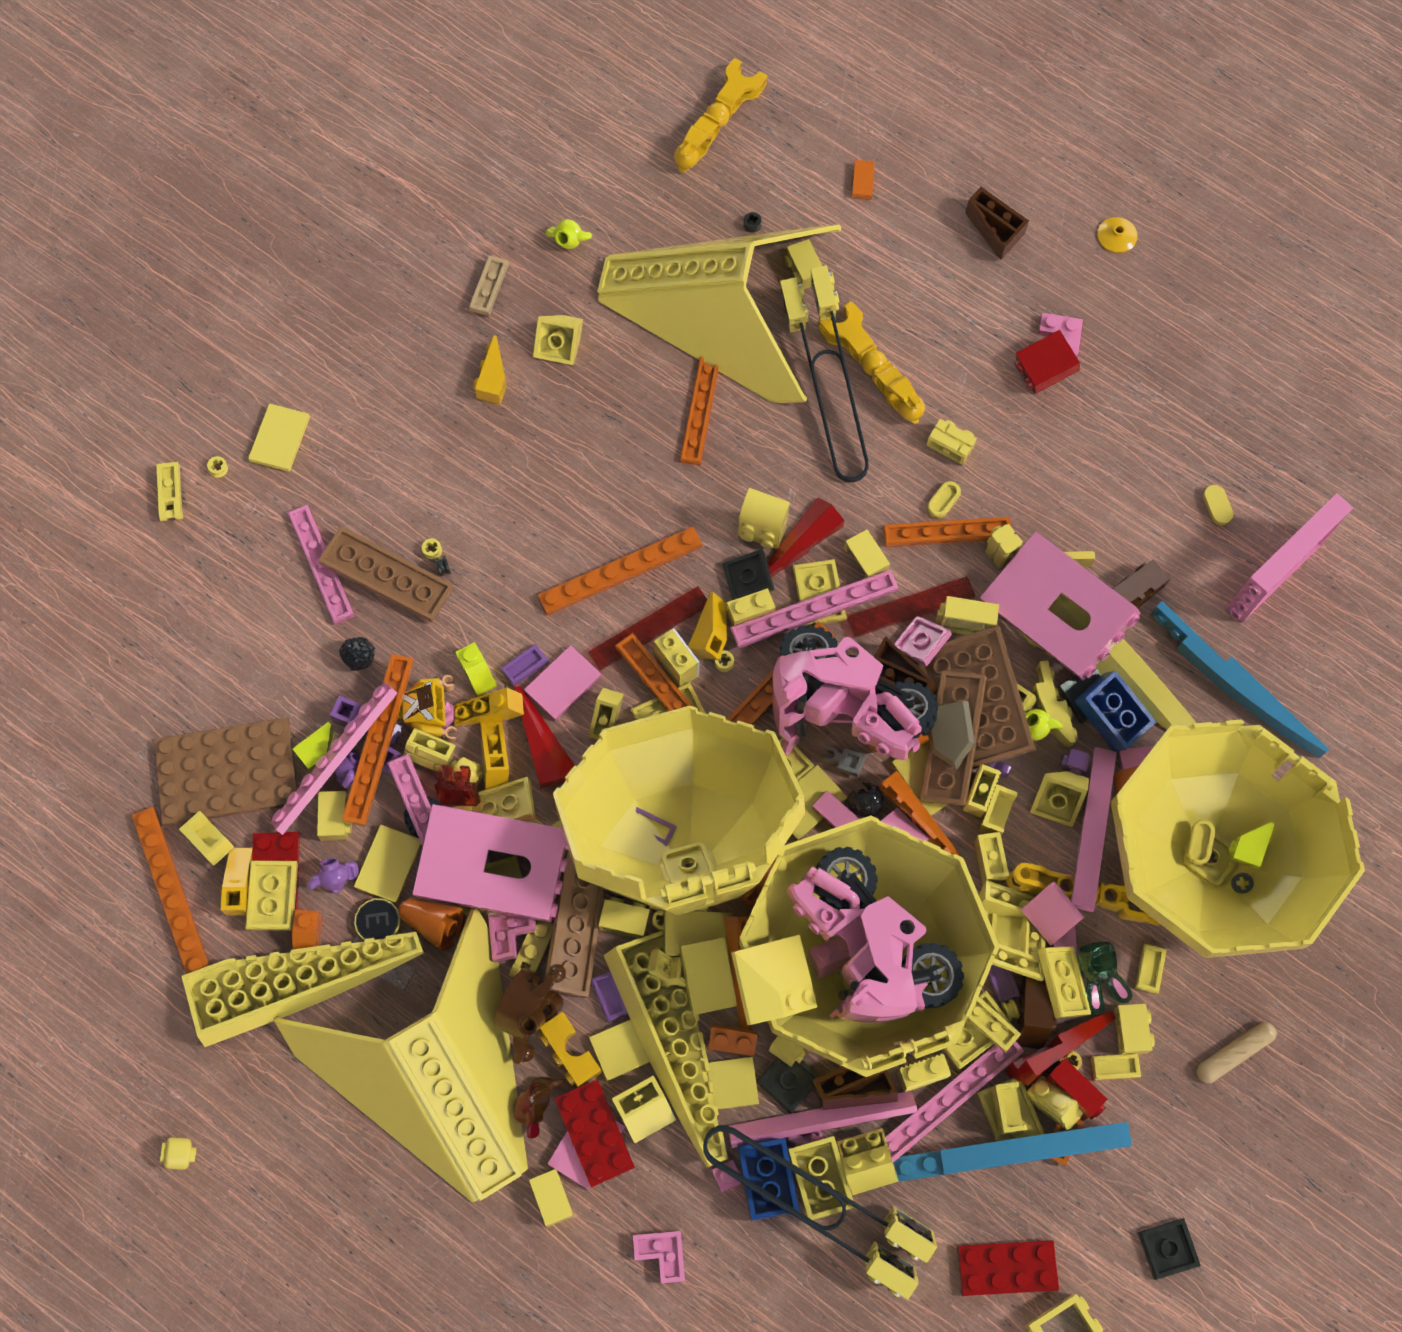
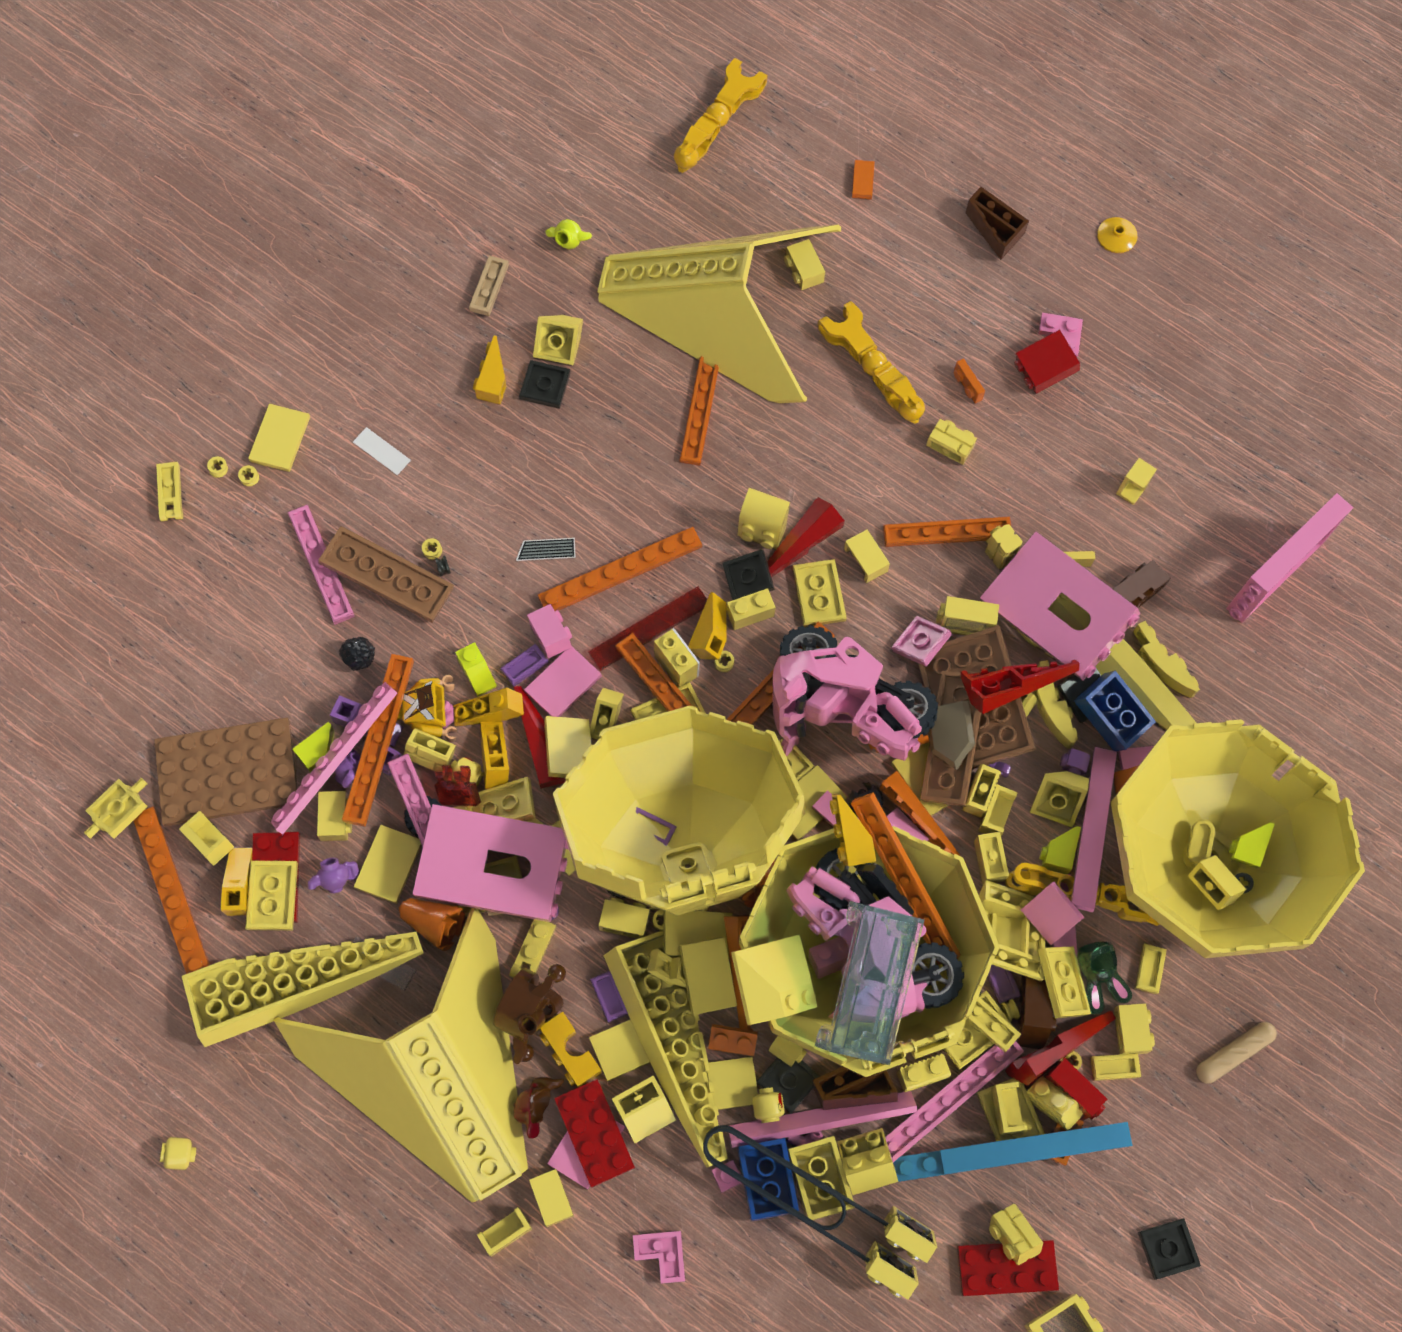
orange slope [292,909,323,949] -> none
black tile [354,898,401,940] -> none
bright pink plate [488,914,537,963] -> none
medium nougat plate [545,852,604,998] -> none
bright pink tile [730,570,899,649] -> none
pearl dark grey bush [743,212,762,233] -> none
piece [780,265,869,483] -> none
light grey plate [824,747,866,777] -> none
clear red tile [847,576,975,638] -> none
reddish brown wedge [874,635,937,703] -> none
light yellow tile [927,481,961,519] -> none
neon yellow piece [1026,709,1063,741] -> none
dark azure slope [1151,601,1329,758] -> none
light yellow tile [1203,485,1233,526] -> none
none -> light yellow plate [84,778,148,839]
none -> light yellow bush [238,465,259,486]
none -> white sticker [353,427,411,475]
none -> light yellow panel [477,1207,532,1257]
none -> sticker [516,538,576,561]
none -> pearl dark grey tile [519,360,571,409]
none -> bright pink brick [527,604,572,658]
none -> light yellow tile [544,716,591,778]
none -> light yellow head [752,1087,785,1123]
none -> windscreen [815,901,925,1065]
none -> yellow slope [830,794,876,867]
none -> orange plate [851,792,961,965]
none -> black tile [856,863,914,915]
none -> orange plate [954,358,985,404]
none -> red wedge [960,660,1080,714]
none -> light yellow brick [989,1204,1043,1265]
none -> neon yellow slope [1039,826,1081,874]
none -> light yellow panel [1116,458,1157,505]
none -> light yellow slope [1133,621,1200,698]
none -> light yellow brick [1188,855,1246,911]

